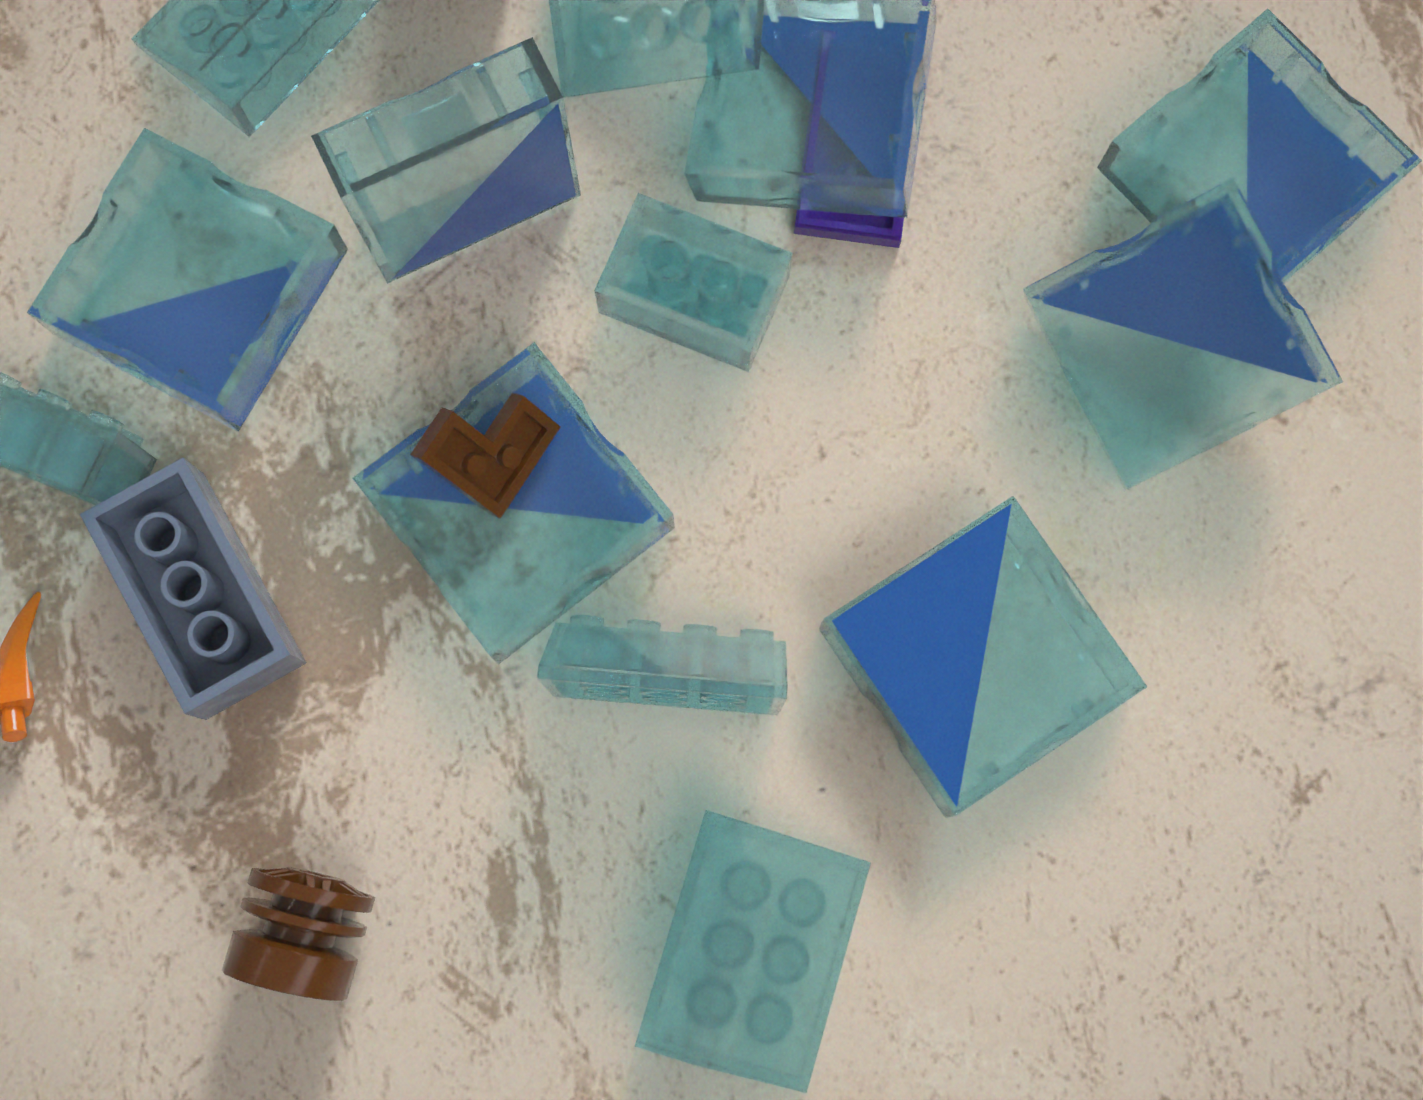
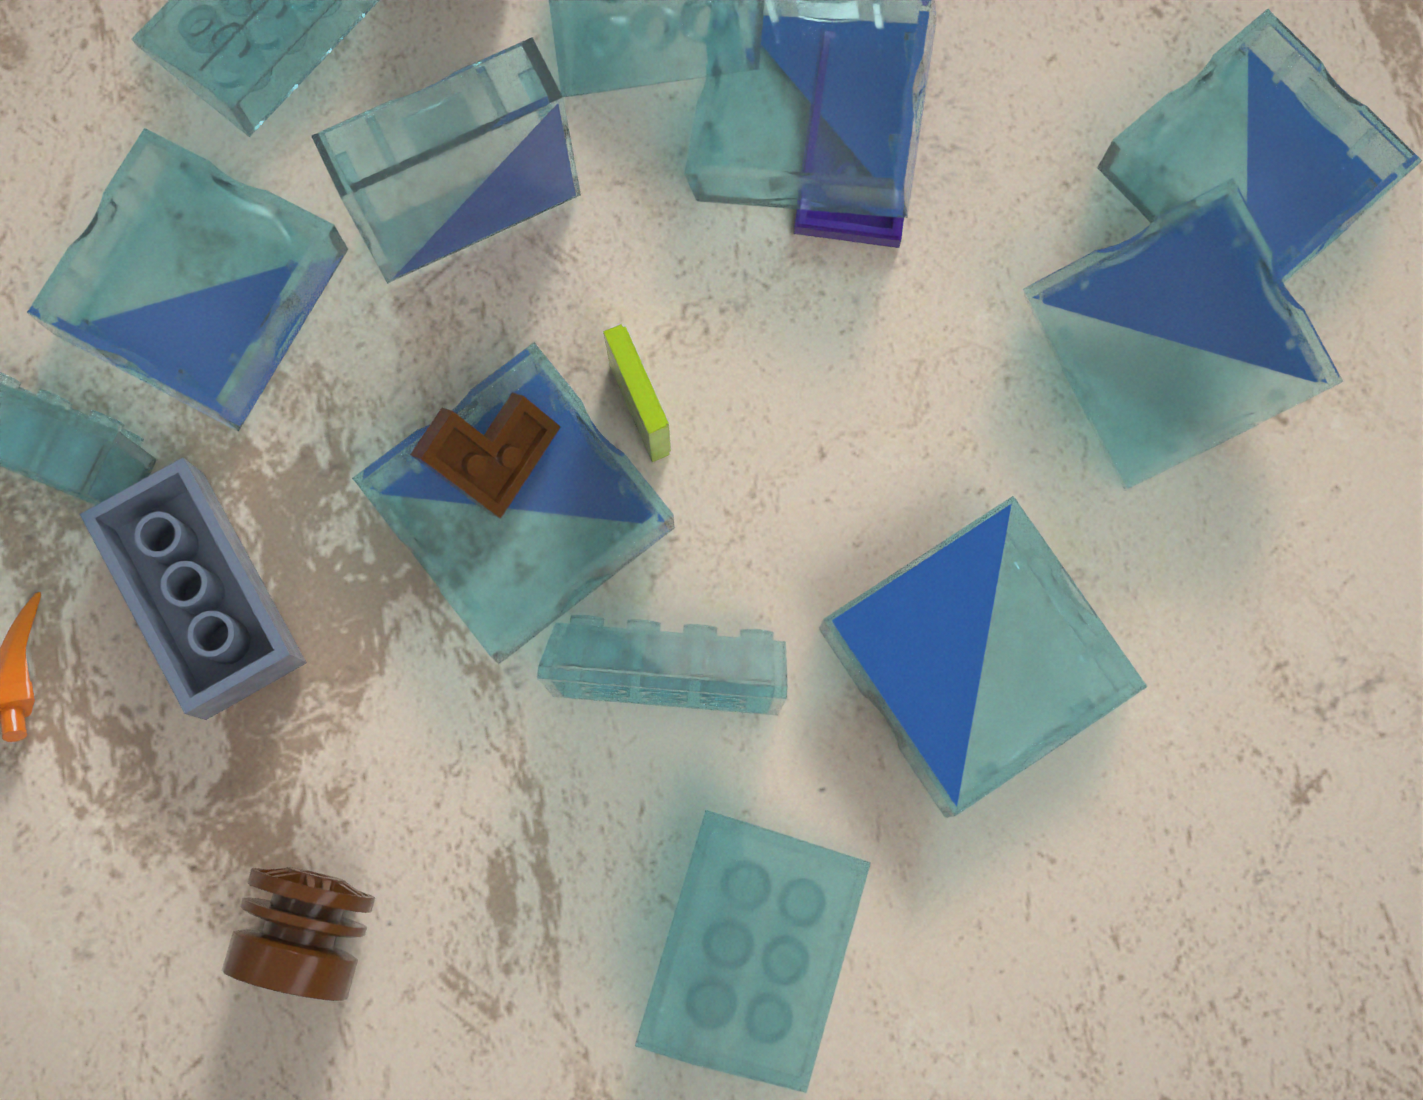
clear light blue brick [594,193,793,372] -> none
none -> lime tile [603,324,671,462]

